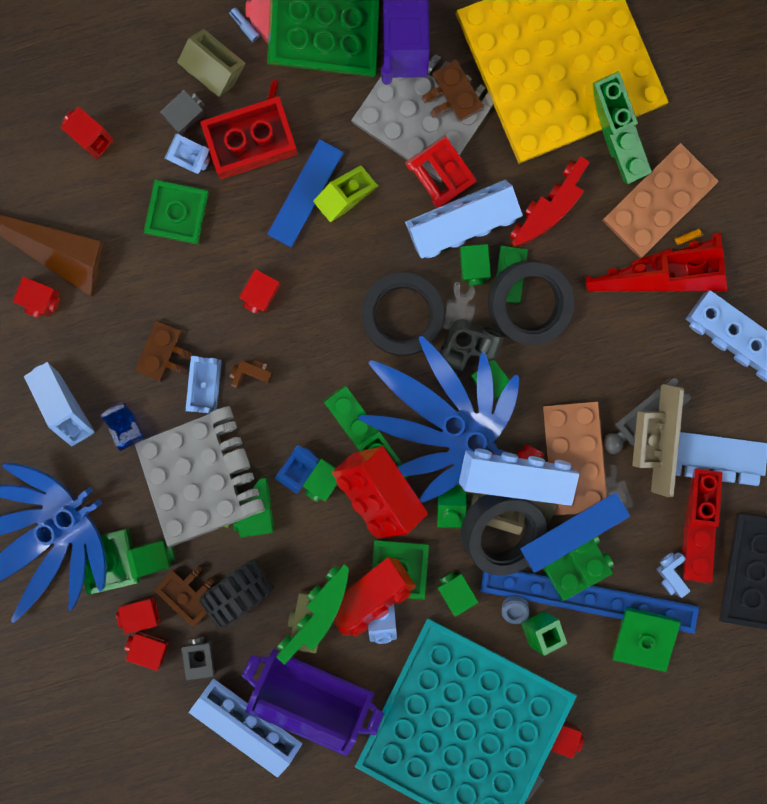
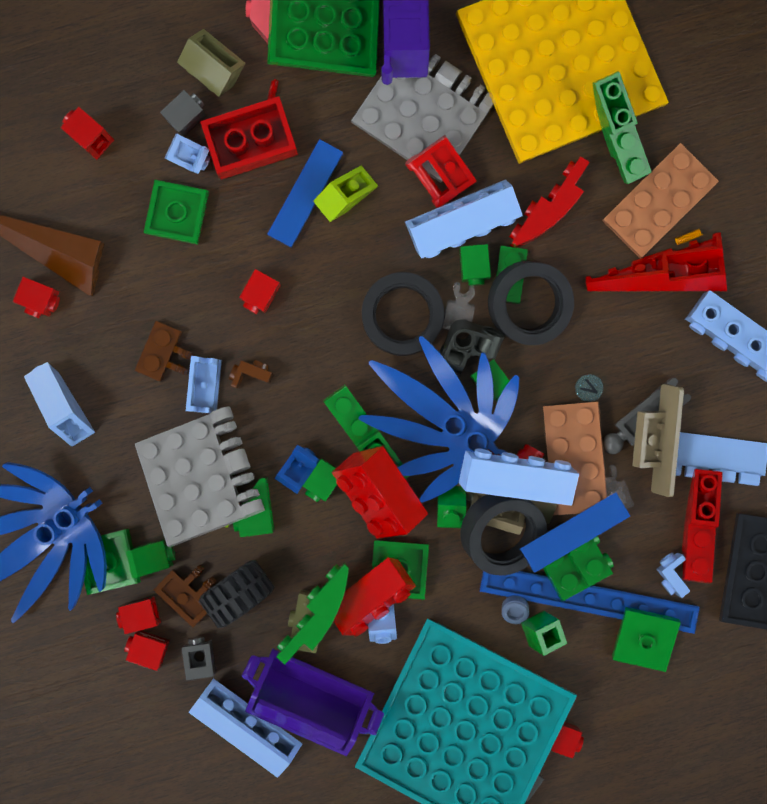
clear blue bracket [100,402,144,451] -> none
light blue pin [229,8,260,42] -> none
reddish brown hinge [422,60,483,123] -> none
green brick [437,571,478,617] -> none
none -> clear light blue tile [575,374,603,402]

